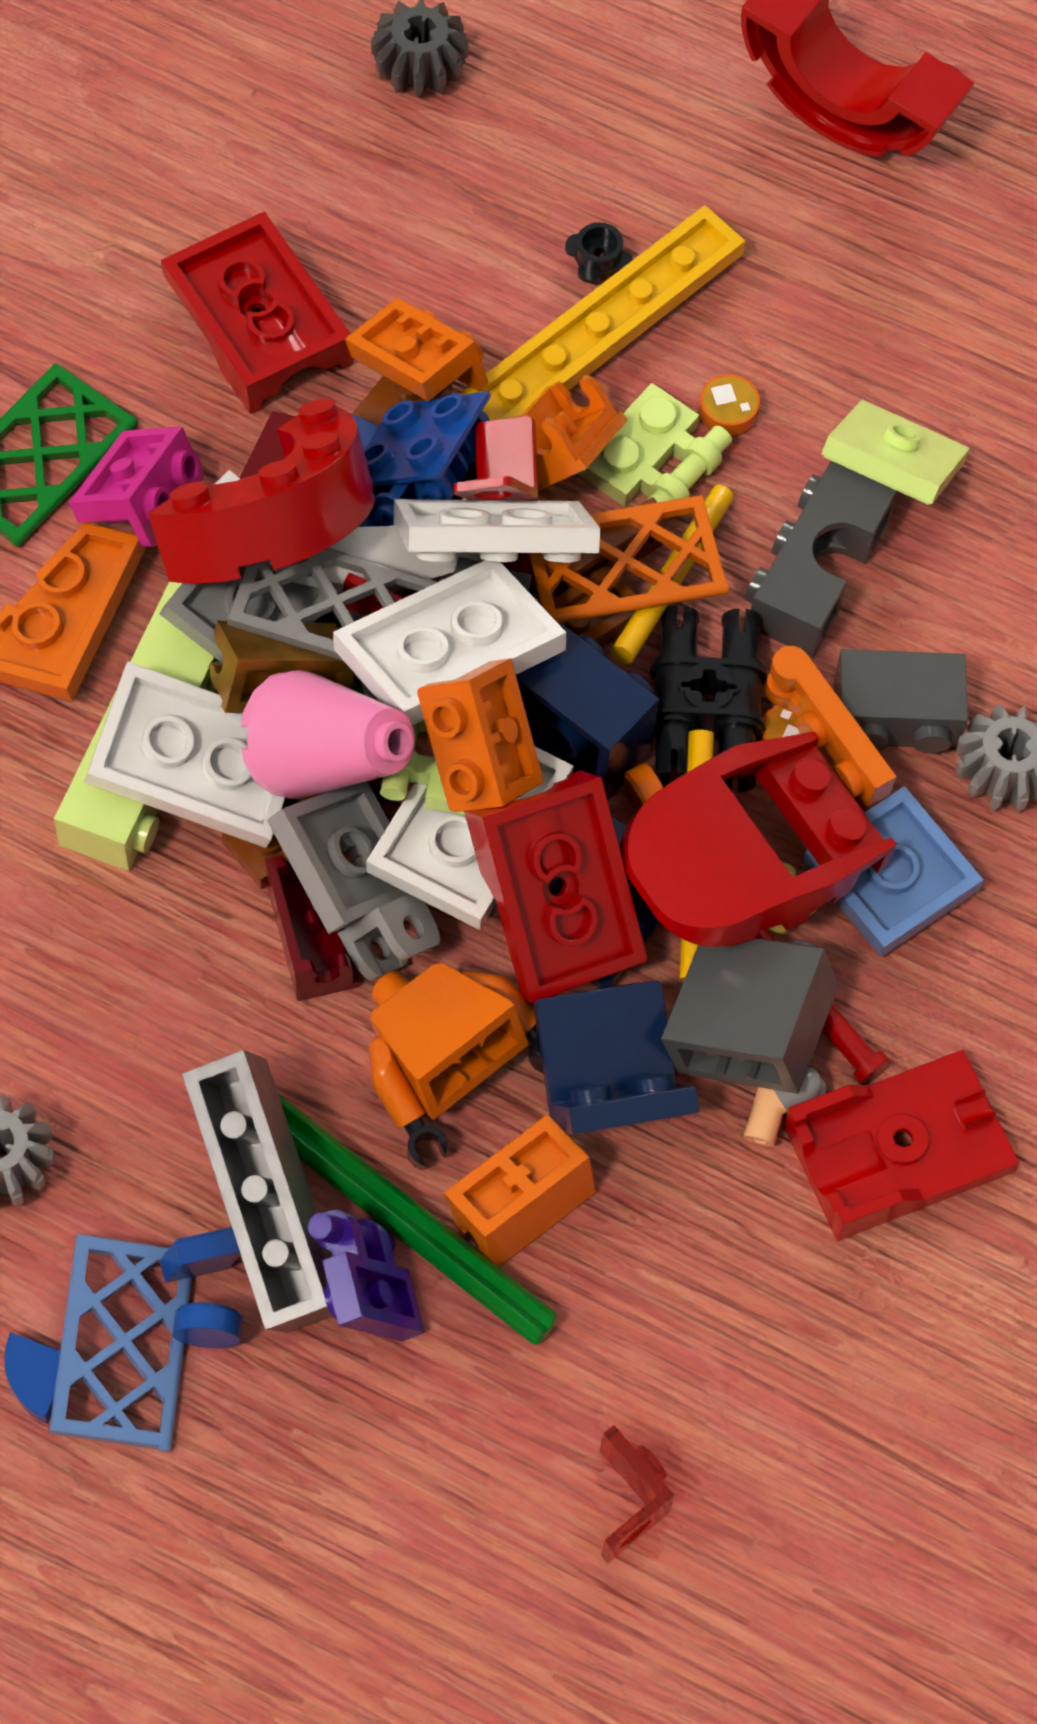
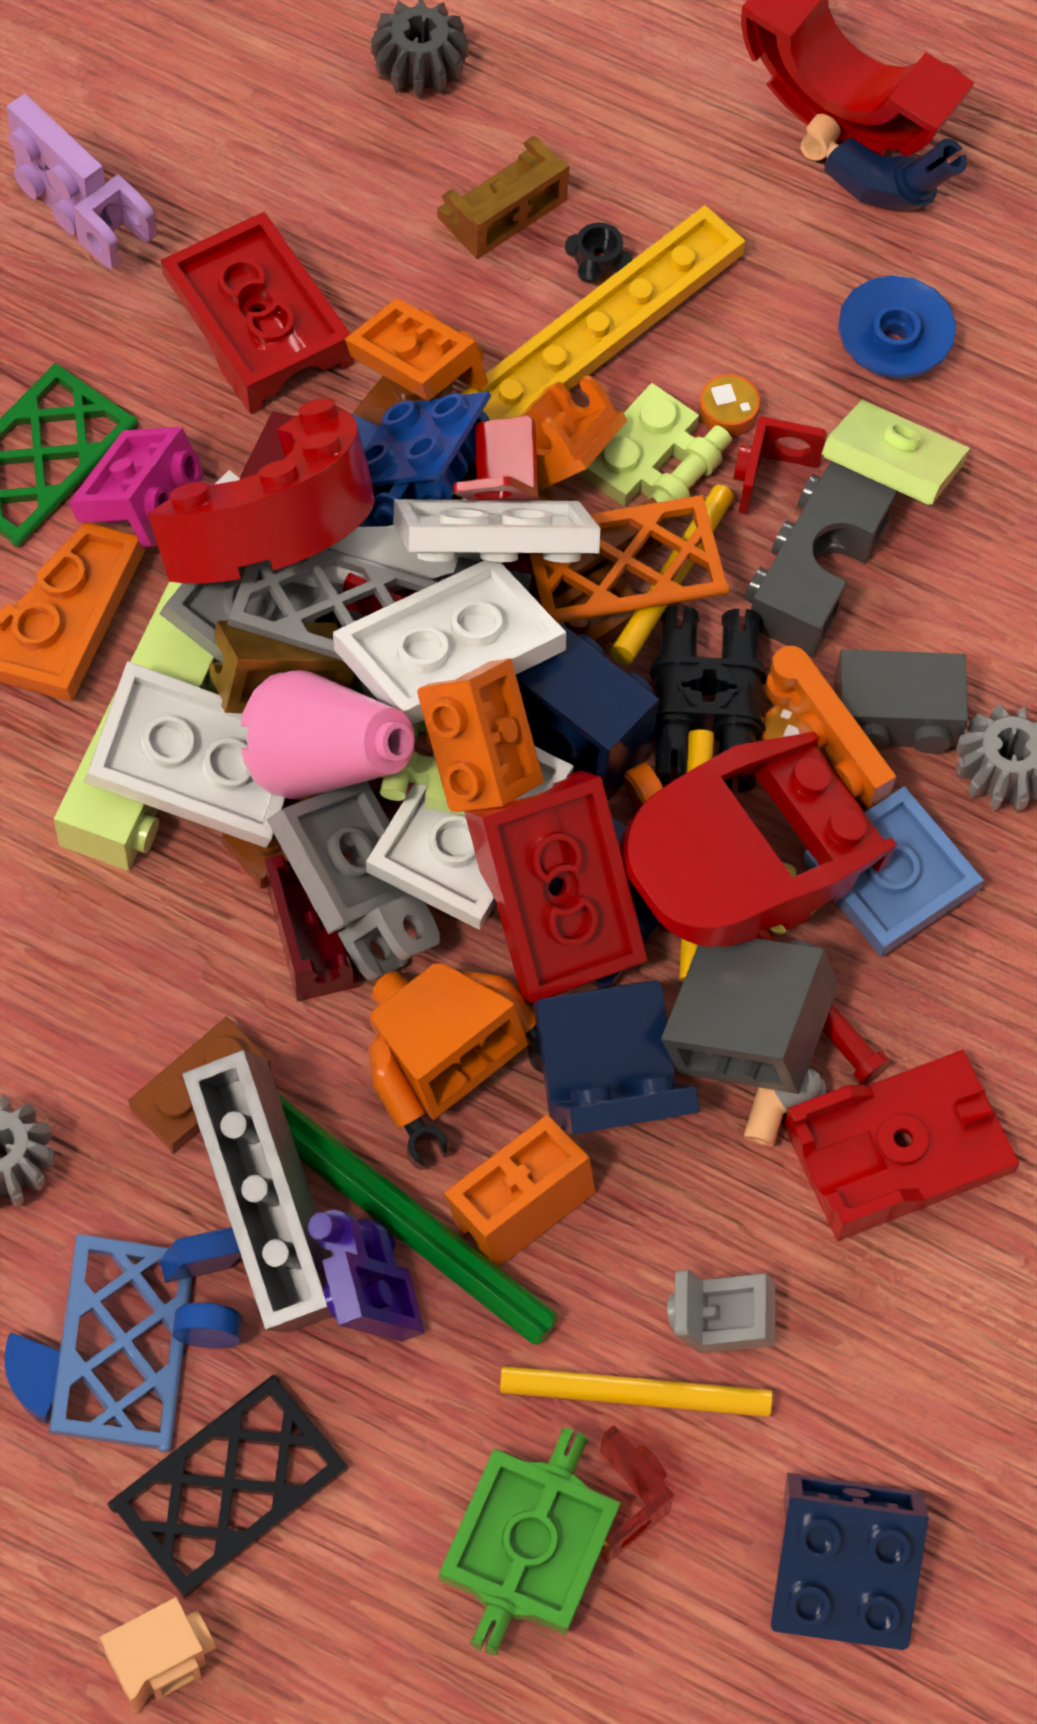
none -> lavender plate [6,93,157,269]
none -> light nougat window [100,1597,216,1714]
none -> black window [108,1375,348,1599]
none -> dark orange plate [128,1016,271,1154]
none -> pearl gold hinge [437,136,570,259]
none -> bright green plate [438,1428,621,1656]
none -> yellow bar [500,1366,772,1417]
none -> light grey bracket [667,1270,775,1354]
none -> red bracket [733,416,827,515]
none -> dark blue bracket [770,1473,929,1650]
none -> dark blue arm [801,114,967,211]
none -> blue dish [838,275,956,379]

